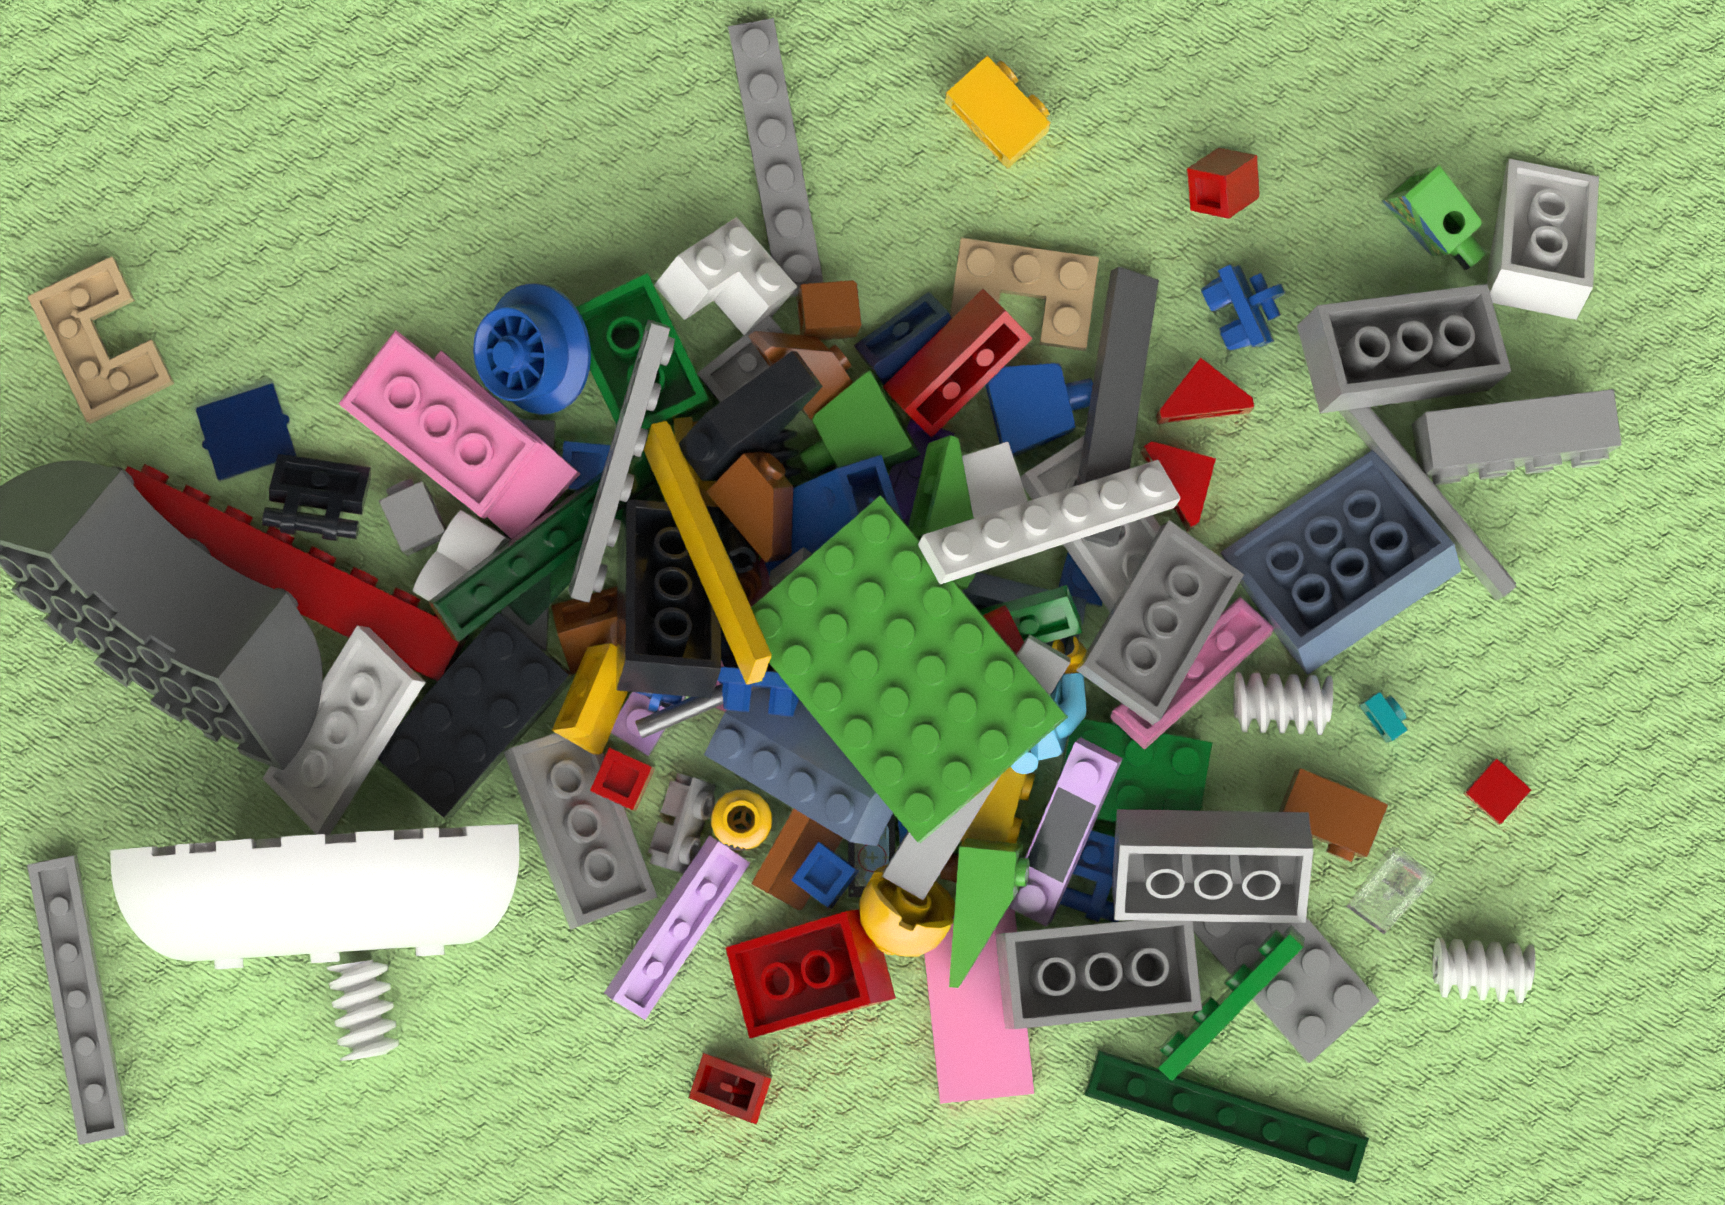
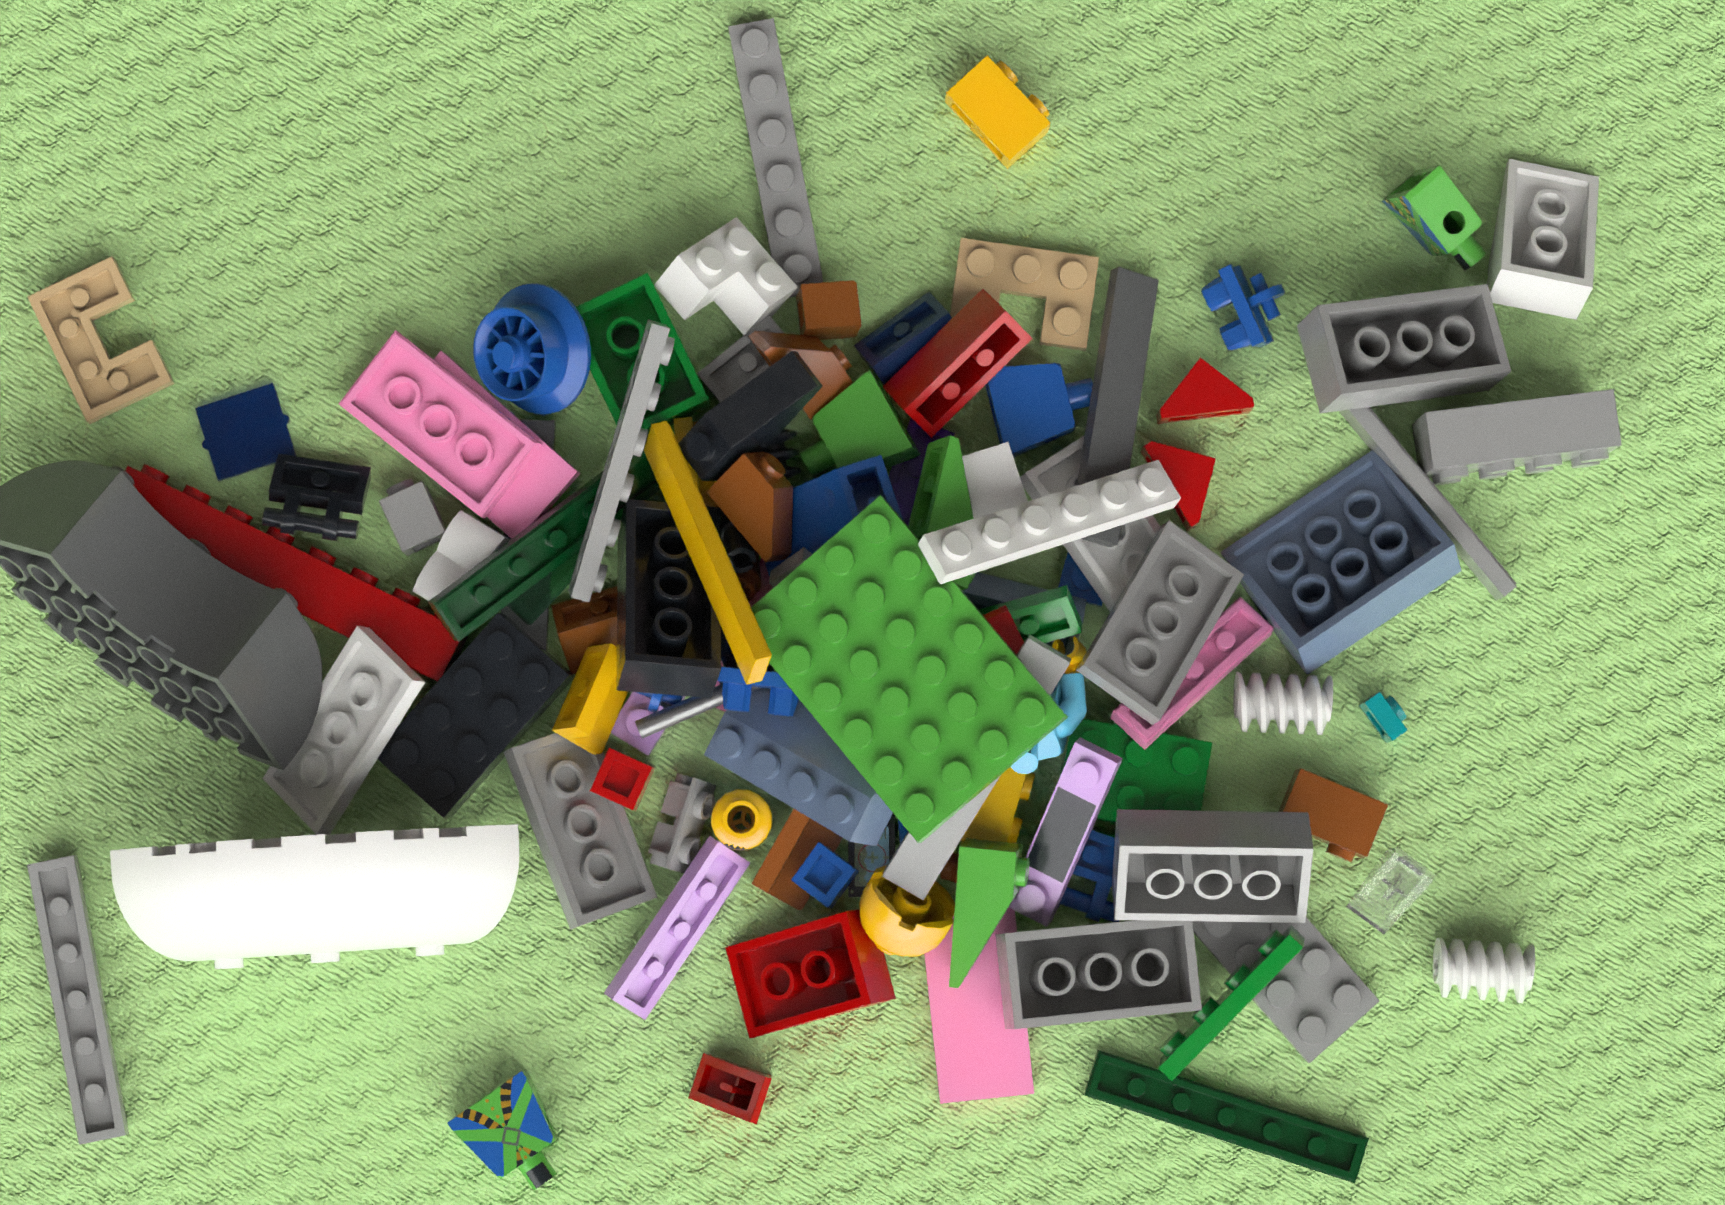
white piece [327,960,399,1061] -> none
blue plate [562,441,611,491] -> none
red panel [1187,148,1259,219] -> none
red tile [1463,758,1531,825] -> none
none -> torso [447,1069,558,1190]

